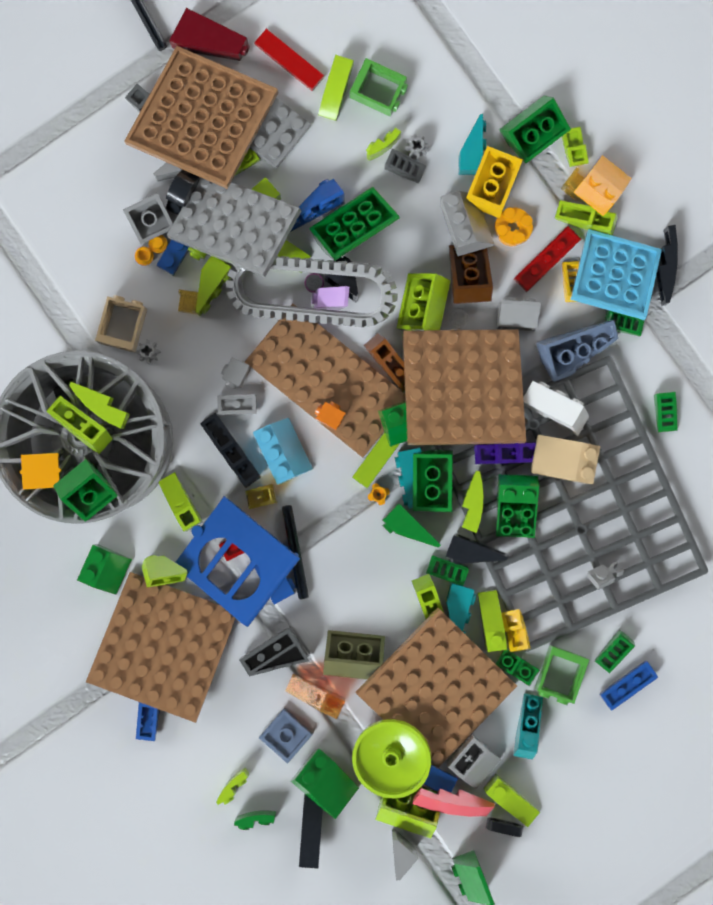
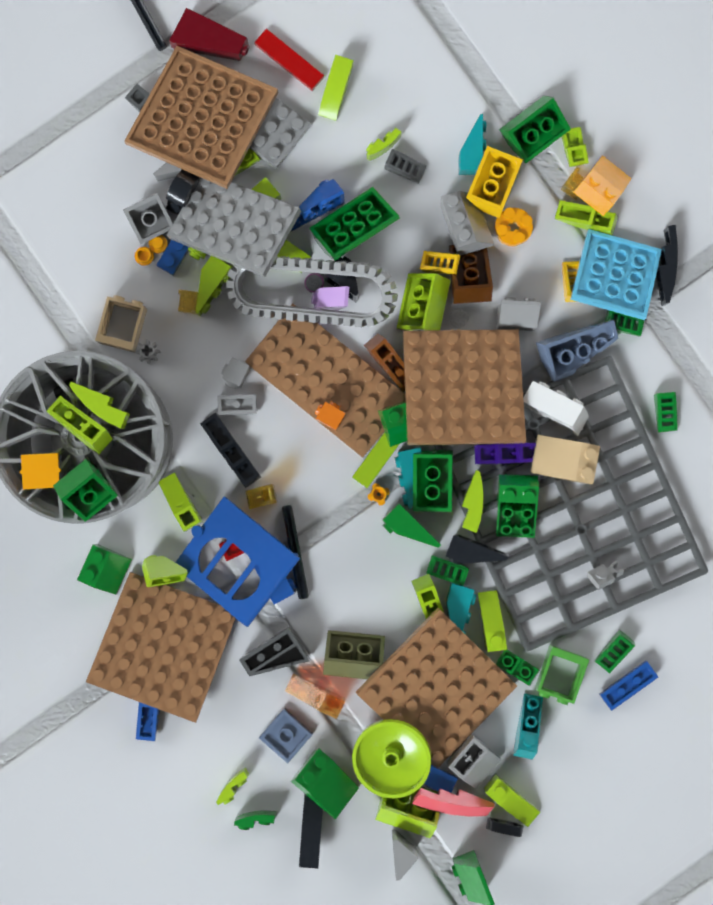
medium azure slope [253,418,313,485] -> none
bright green window [350,58,408,117] -> none
light grey gear [405,134,429,160] -> none
yellow slope [501,609,531,652] -> none
red tile [514,226,581,292] -> none
none -> yellow slope [420,251,460,274]

